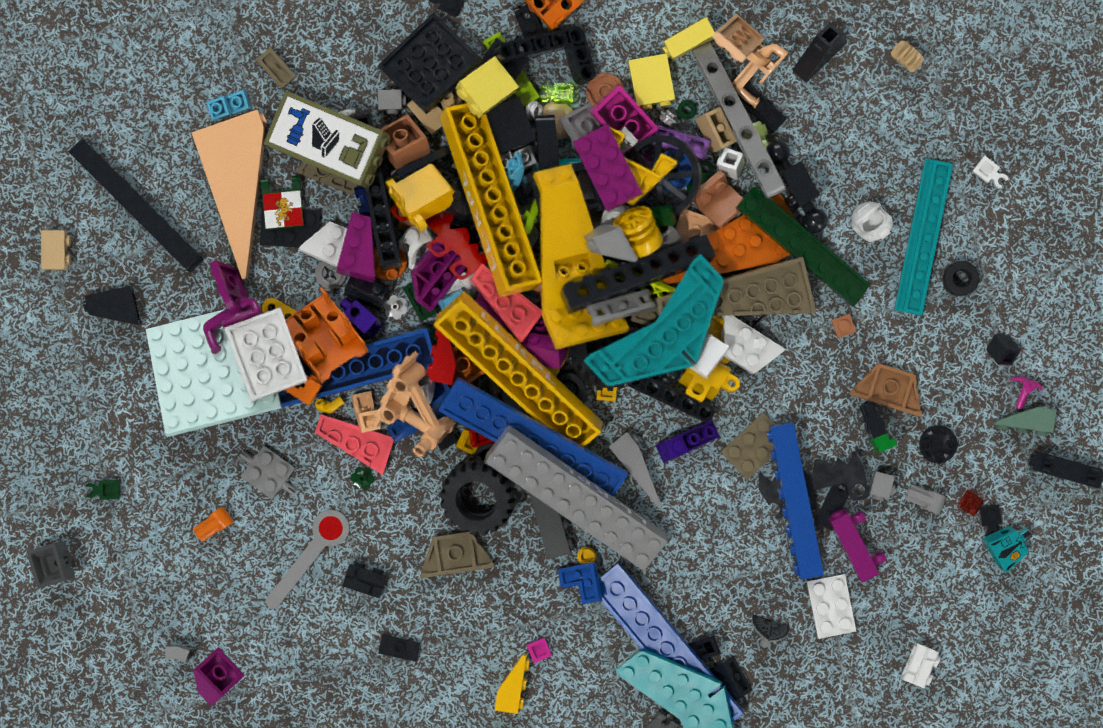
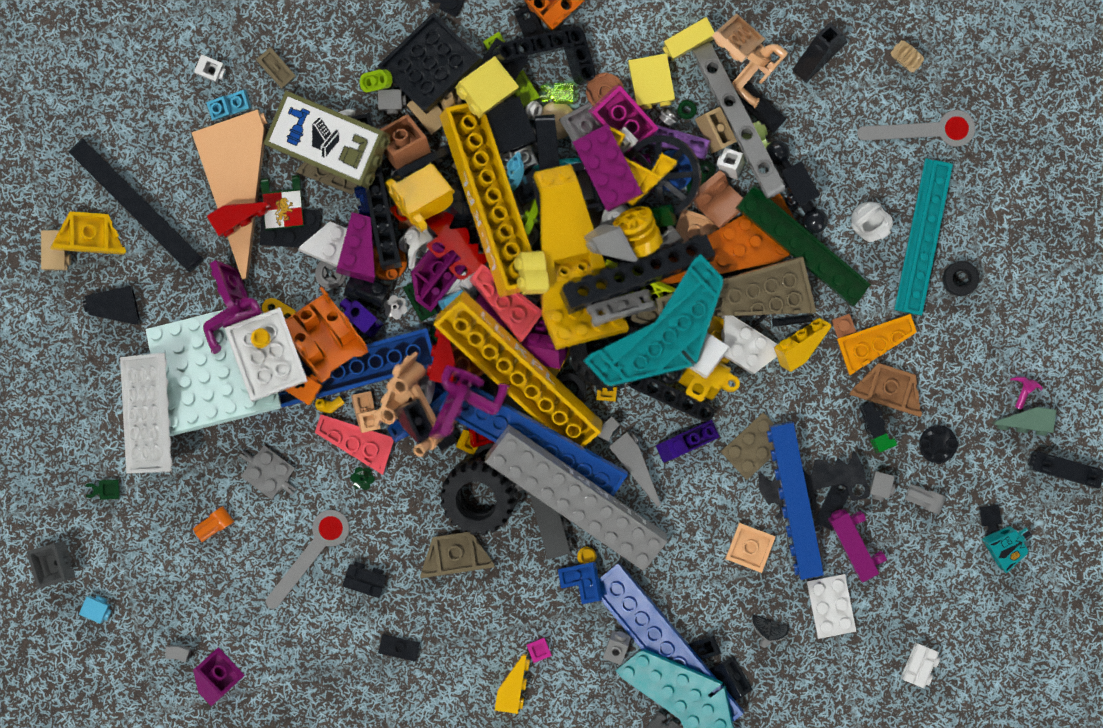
clear red plate [957,490,985,517] -> none
white plate [972,156,1009,189] -> none
black panel [986,335,1021,365] -> none
none -> yellow wing [50,211,126,255]
none -> medium azure brick [79,595,112,624]
none -> white plate [120,353,172,473]
none -> white brick [194,54,226,83]
none -> red slope [206,202,271,238]
none -> yellow plate [251,328,271,348]
none -> lime plate [359,69,392,92]
none -> black slope [394,399,432,443]
none -> magenta plate [429,365,510,439]
none -> light yellow brick [514,251,549,295]
none -> light grey piece [597,416,620,441]
none -> light grey brick [603,630,631,665]
none -> light nougat plate [725,523,775,573]
none -> black wheel [772,314,813,327]
none -> yellow slope [774,318,831,372]
none -> light orange wing [836,314,917,376]
none -> light grey piece [857,110,975,147]

